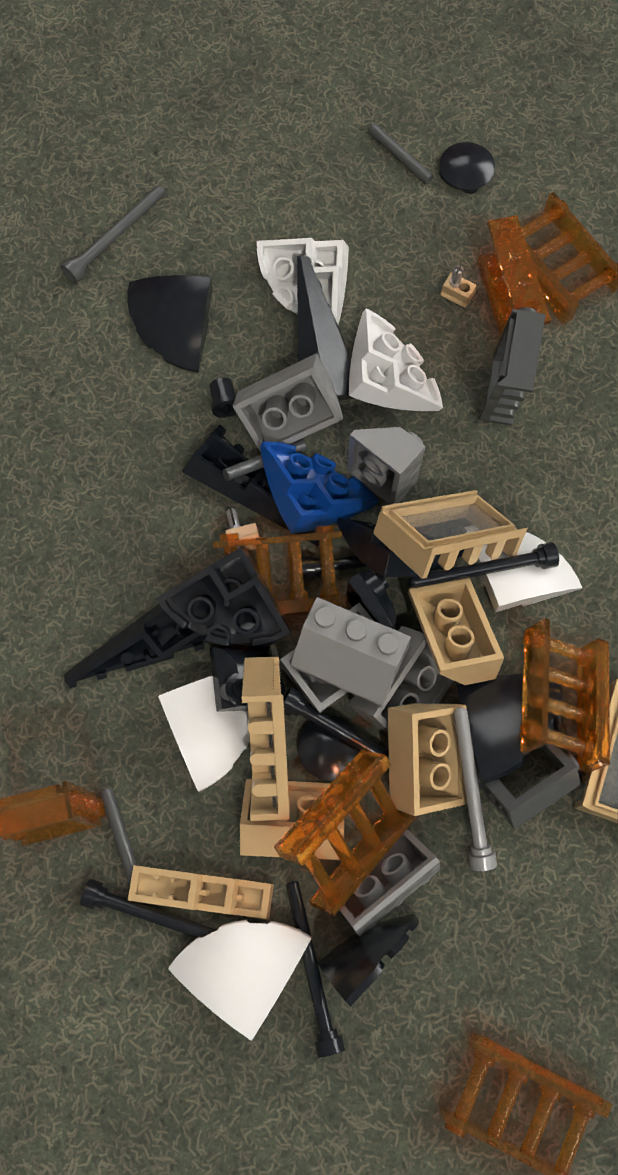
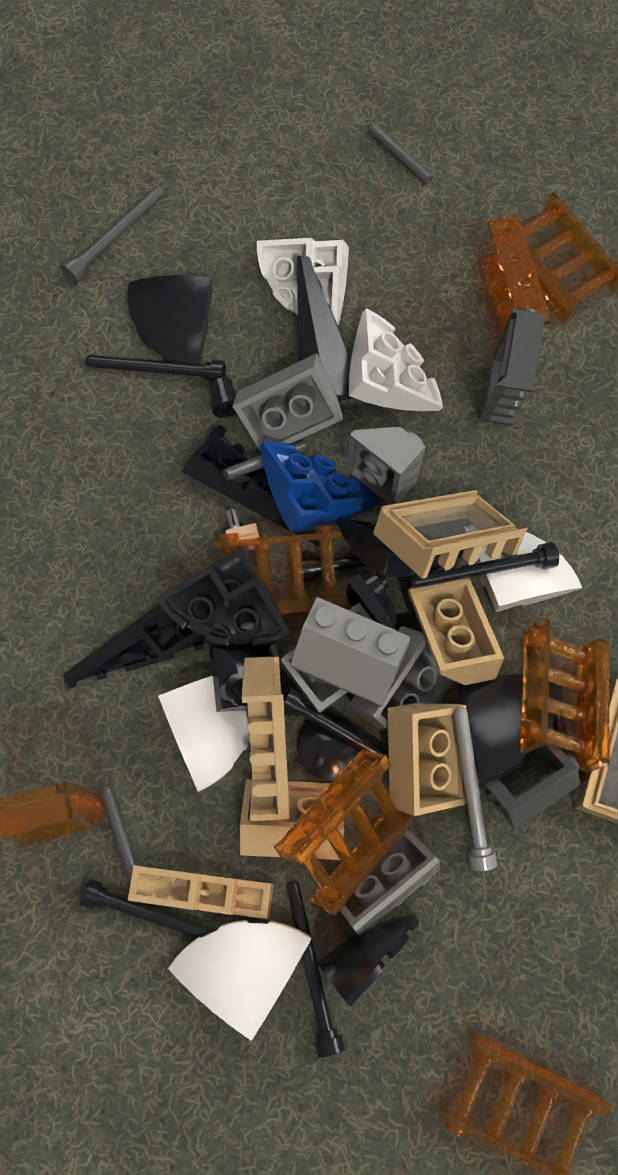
black dish [439,142,495,194] -> none
tan piece [440,265,477,308] -> none
none -> black piece [85,355,226,384]

